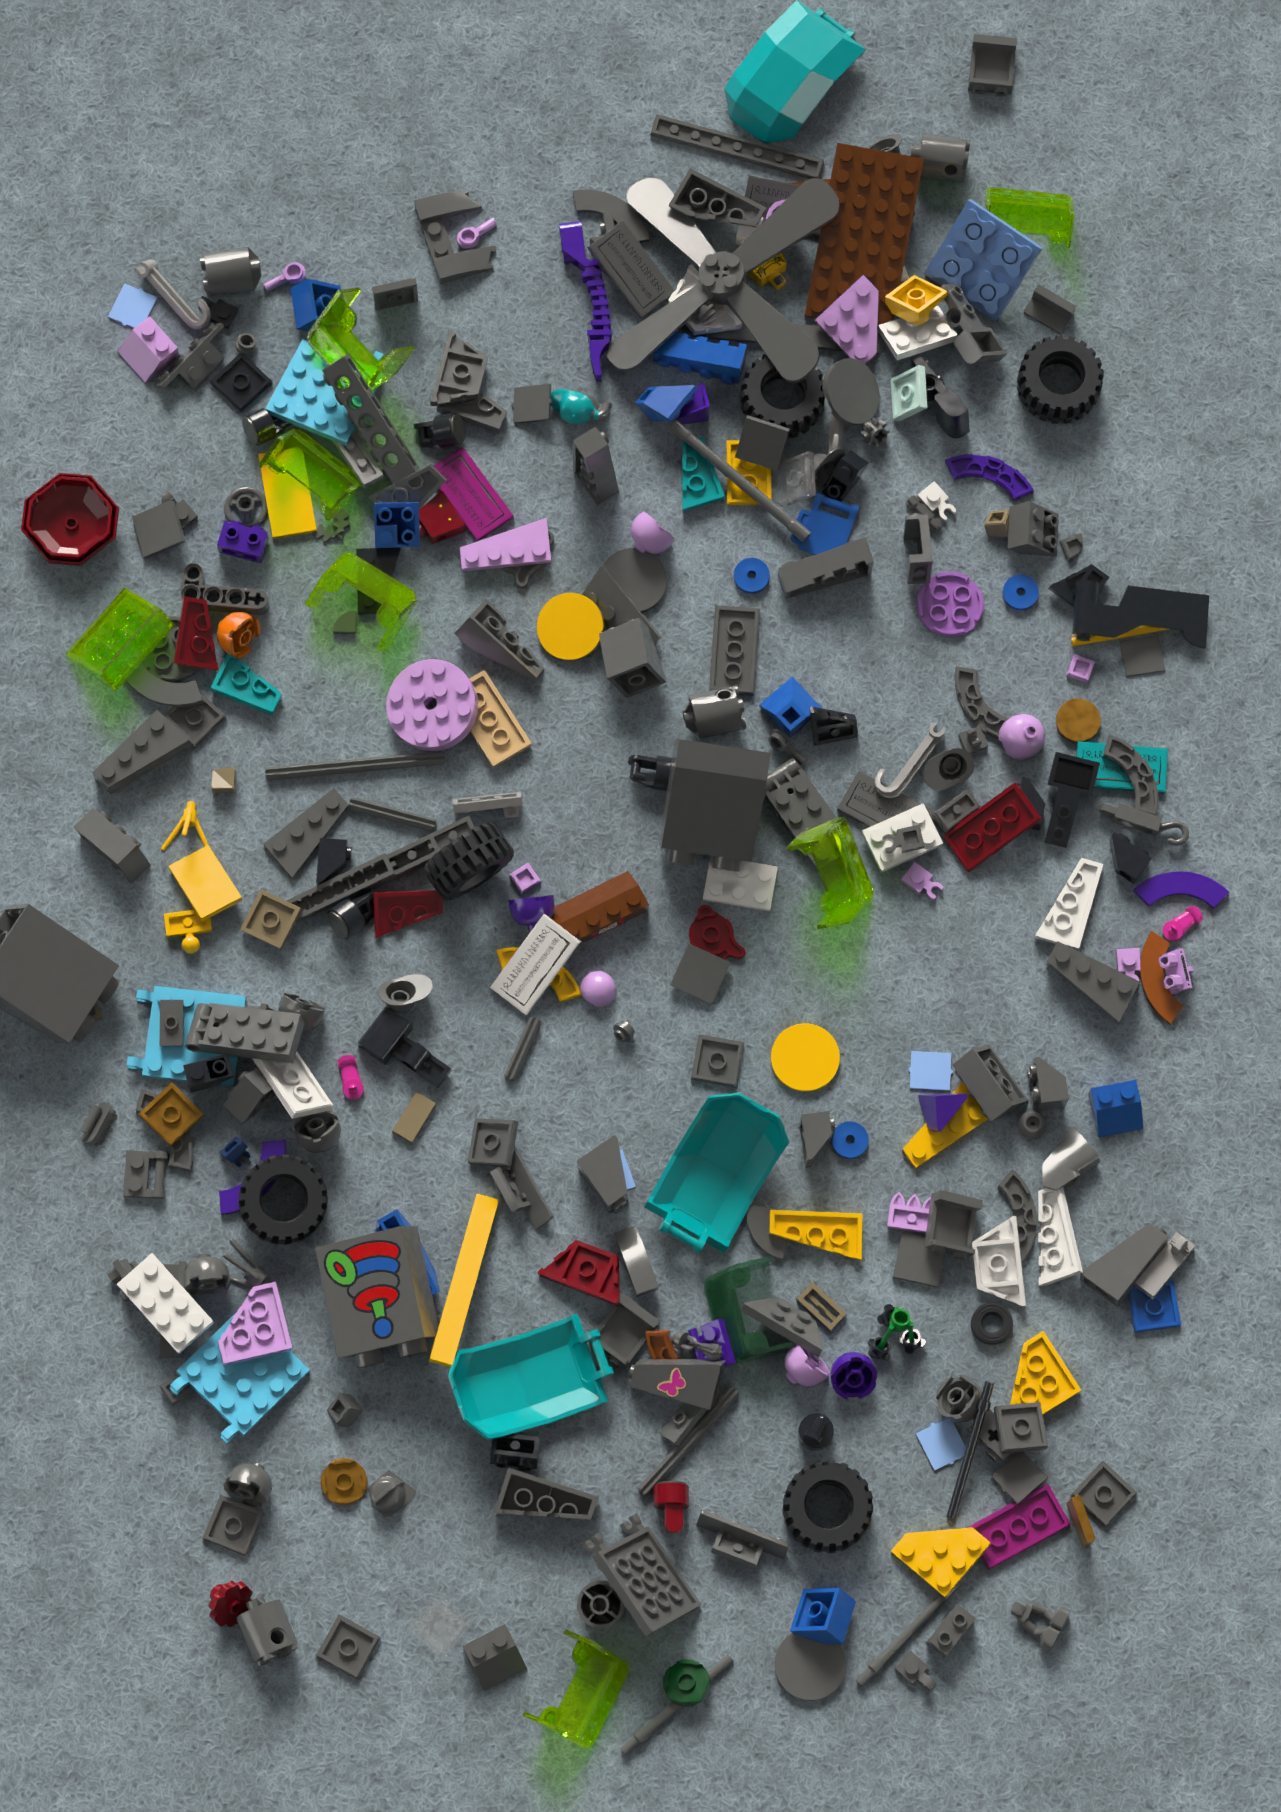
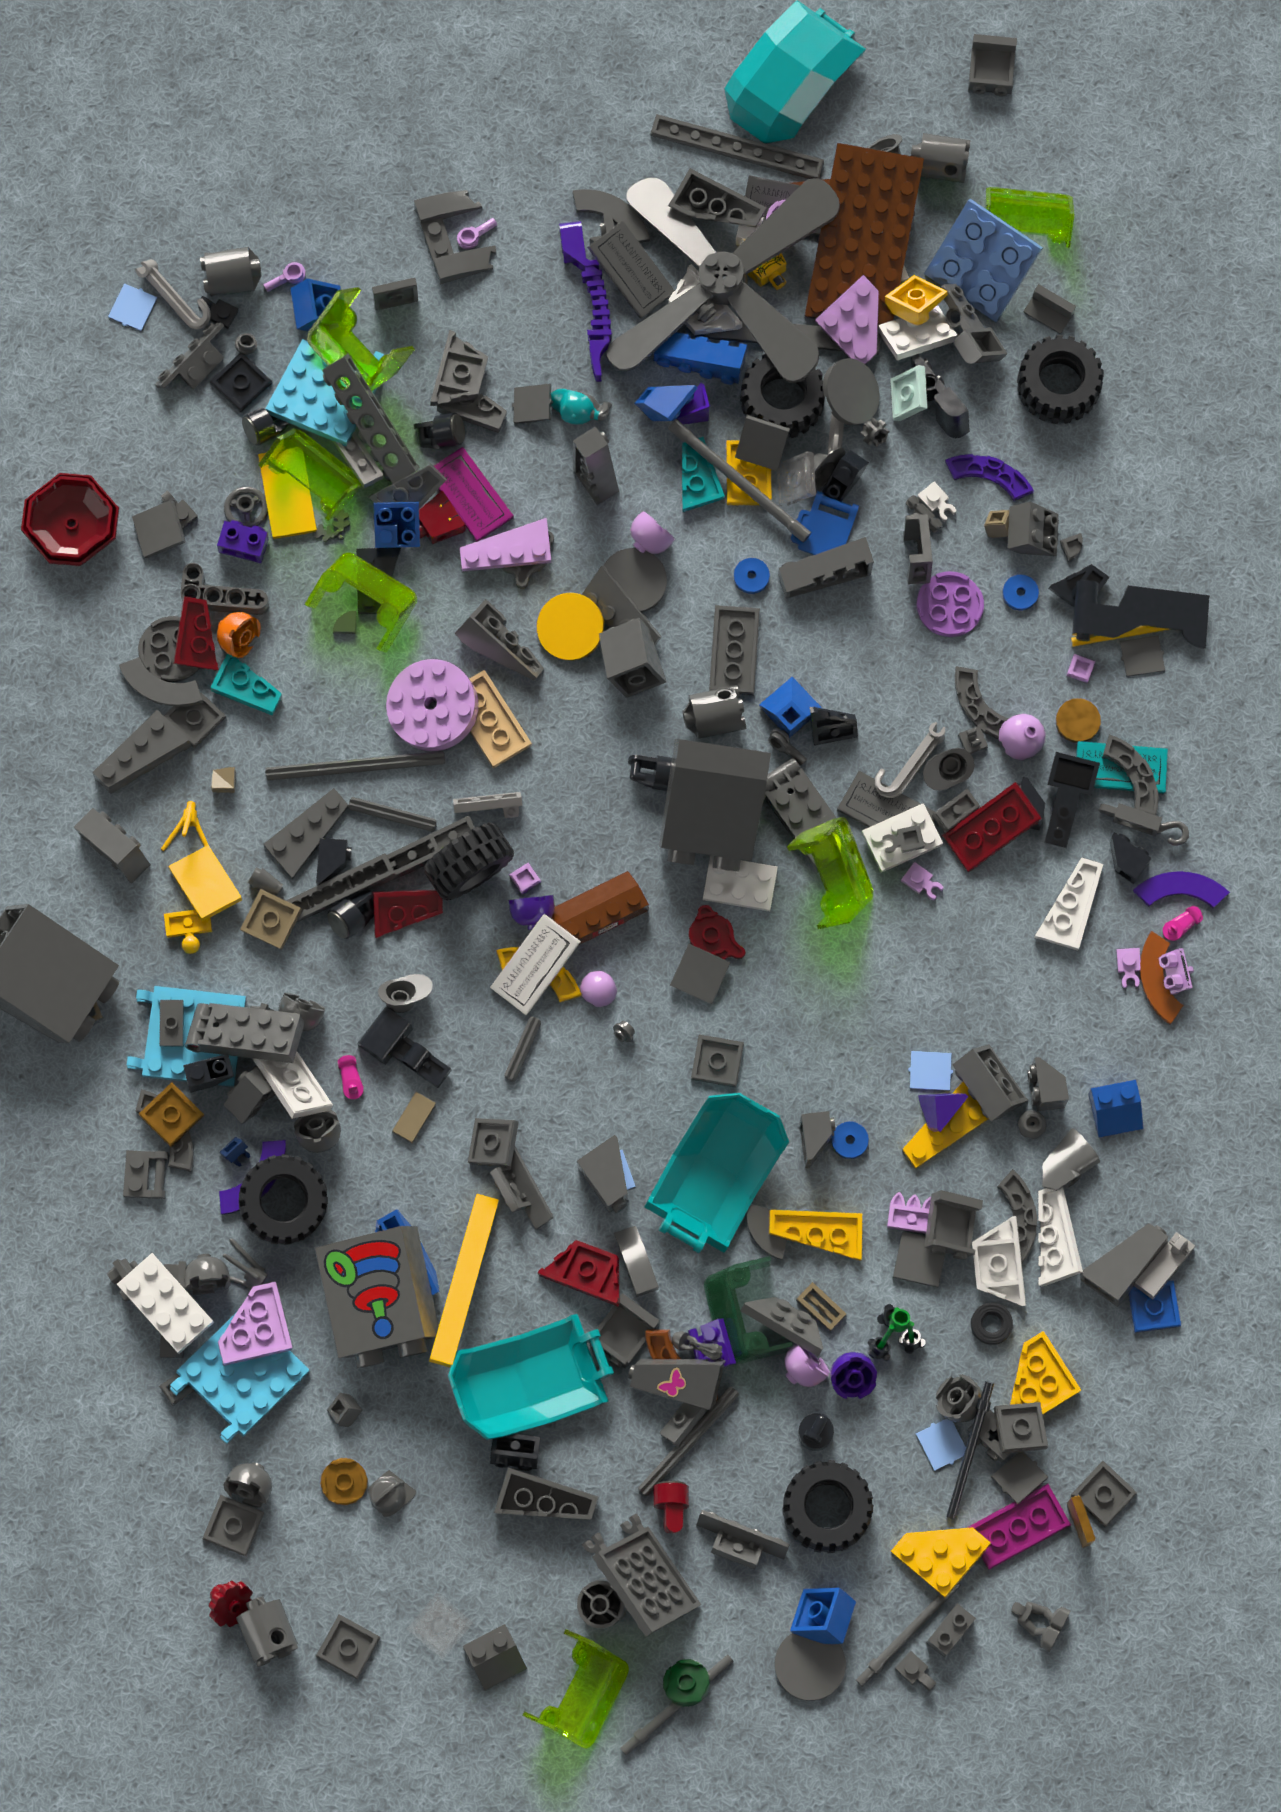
clear neon green slope [65,588,175,691] -> none
dark grey piece [80,1102,117,1146] -> none
lavender slope [118,316,179,384] -> none
yellow tile [771,1023,840,1092] -> none
dark grey wedge [1047,941,1140,1025] -> none
none -> dark grey cone [248,867,283,896]

